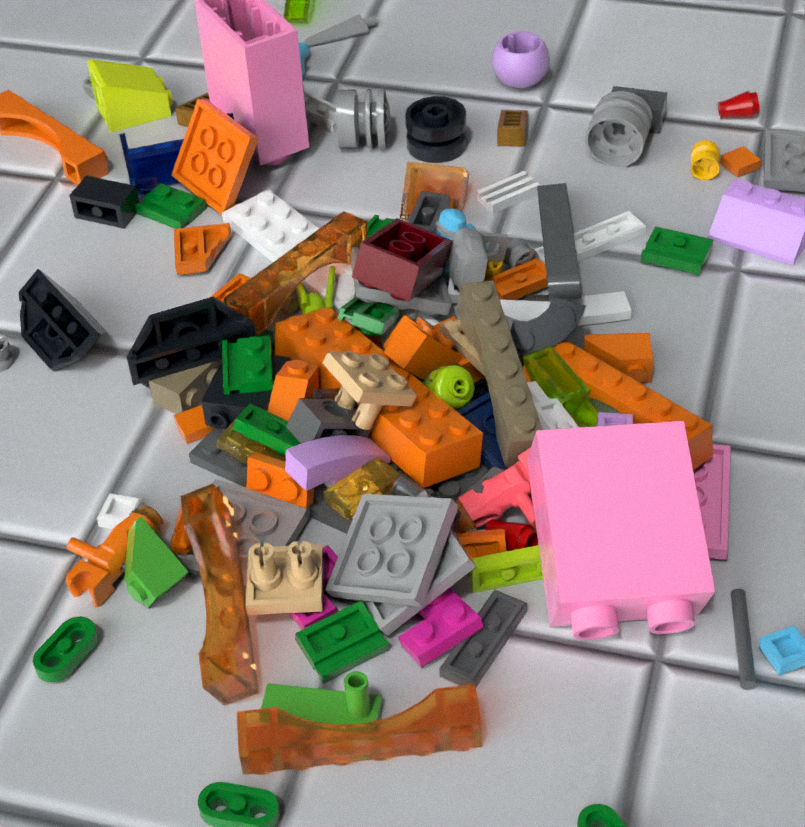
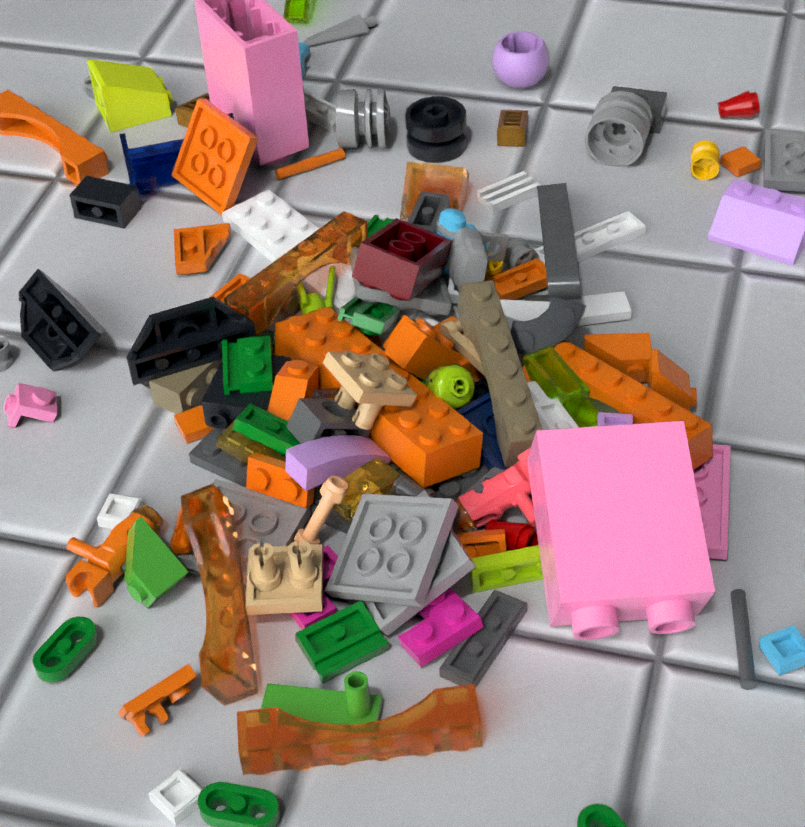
green plate [135,183,207,229] -> none
green plate [641,226,714,275] -> none
none -> bright pink bracket [4,383,57,428]
none -> orange plate [118,664,197,737]
none -> white tile [148,768,203,825]
none -> orange piece [275,148,345,180]
none -> light nougat bar [294,475,348,545]
none -> orange slope [647,349,697,411]

